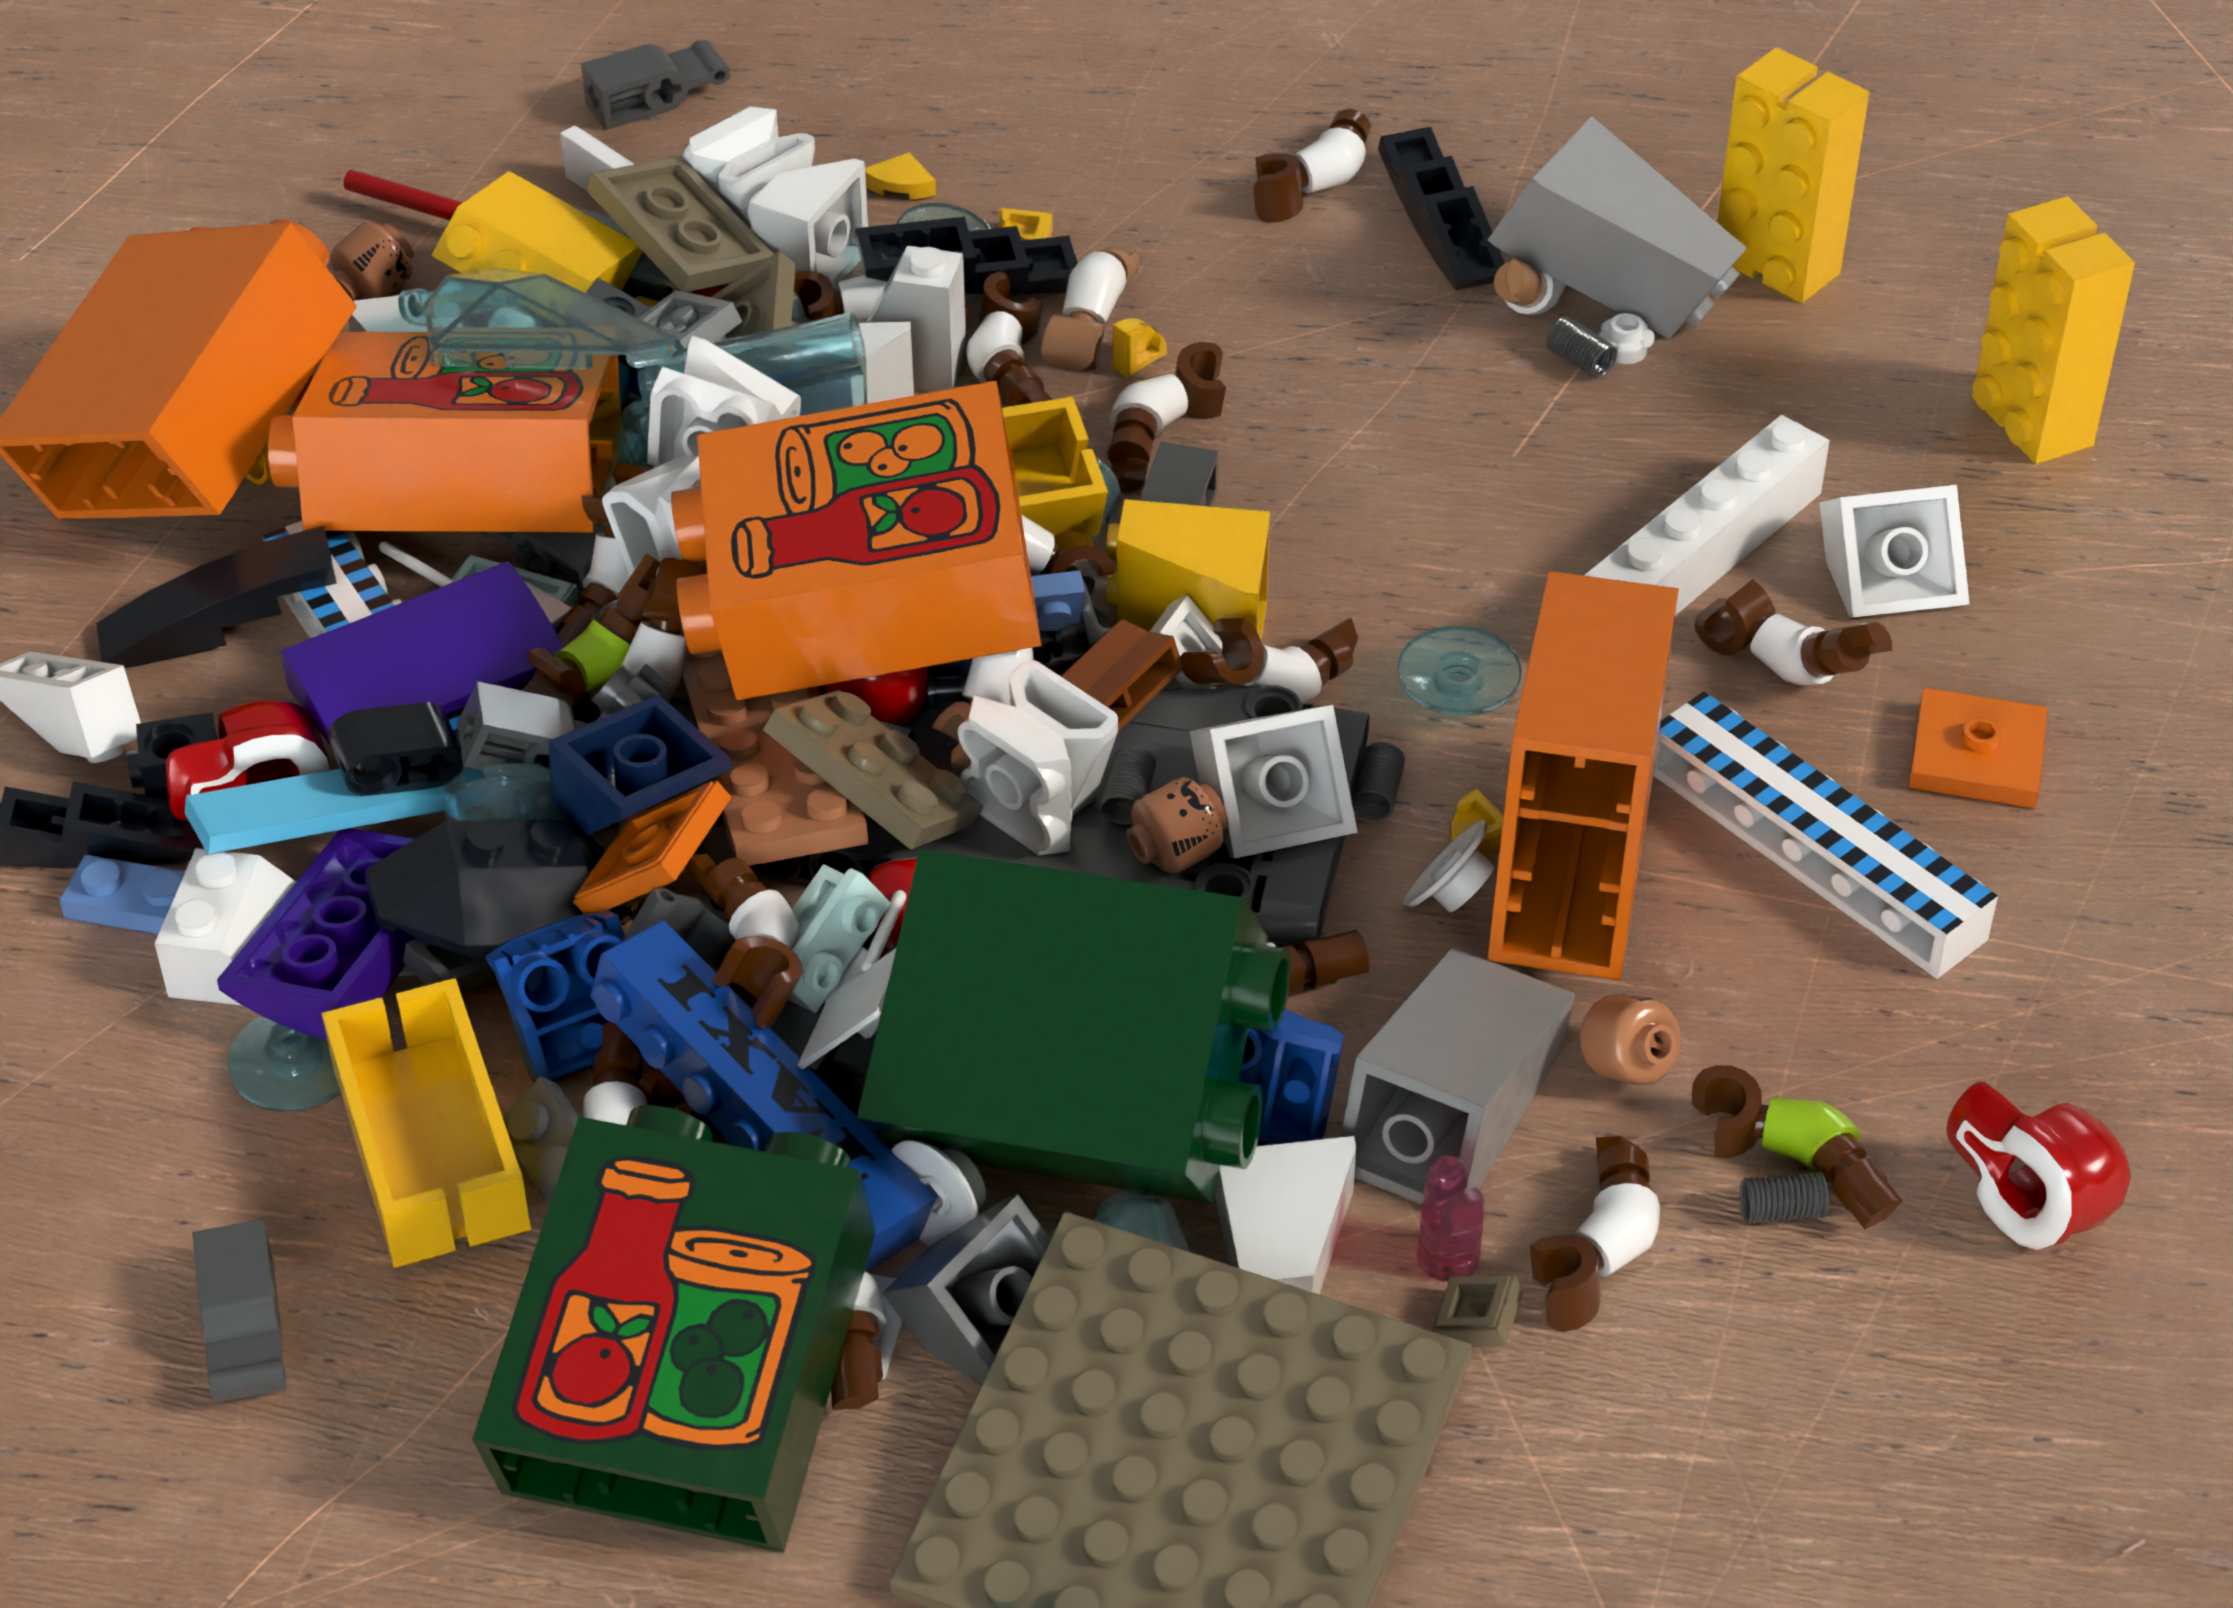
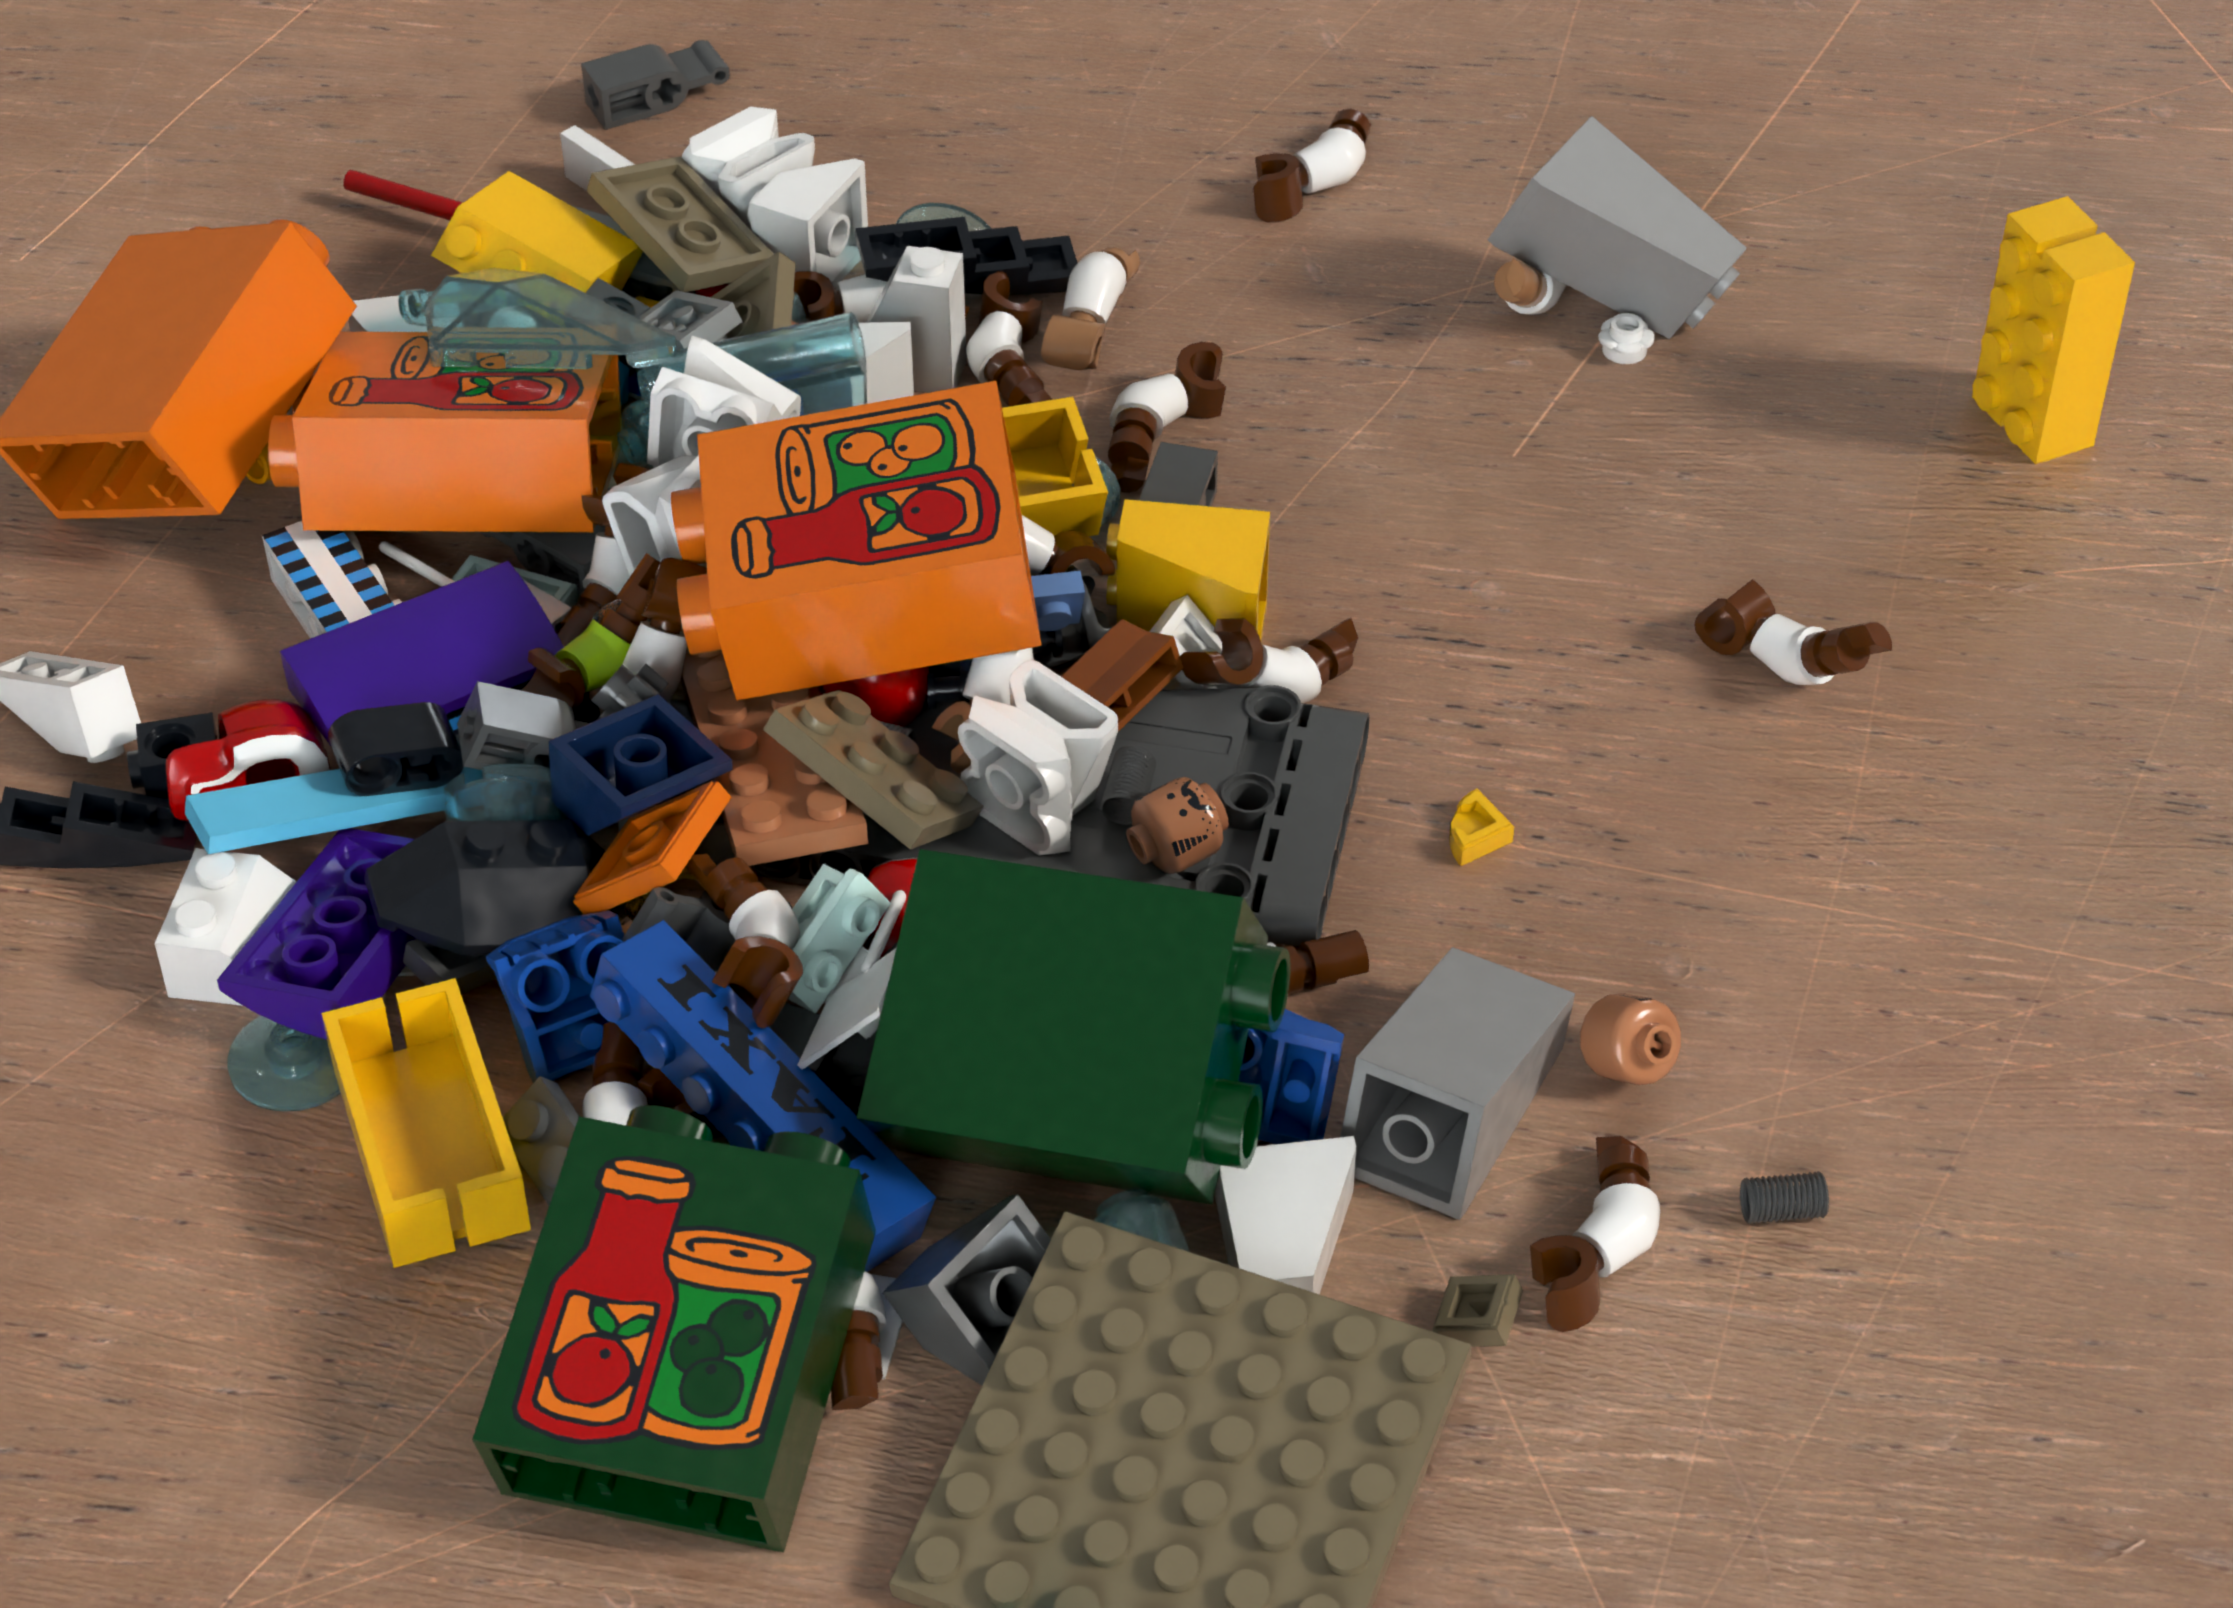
medium blue plate [59,855,186,934] -> none
black slope [96,526,337,668] -> none
dark grey piece [192,1219,287,1403] -> none
nougat head [330,222,414,301] -> none
yellow tile [865,152,936,200] -> none
white piece [891,1140,986,1246] -> none
yellow tile [998,208,1053,240] -> none
yellow tile [1113,318,1167,378] -> none
white slope [1189,705,1358,858] -> none
dark grey piece [1352,742,1405,820] -> none
black slope [1378,127,1505,290] -> none
clear light blue dish [1397,626,1522,716] -> none
white piece [1403,820,1495,913] -> none
clear pink hinge [1417,1154,1485,1282] -> none
orange brick [1487,571,1679,980] -> none
dark grey piece [1547,316,1617,378] -> none
white brick [1584,415,1830,616] -> none
white brick [1653,691,1998,979] -> none
reddish brown piece [1692,1065,1903,1229] -> none
yellow piece [1717,47,1870,304] -> none
white slope [1819,485,1970,618] -> none
orange plate [1908,687,2048,809] -> none
red piece [1946,1081,2131,1250] -> none

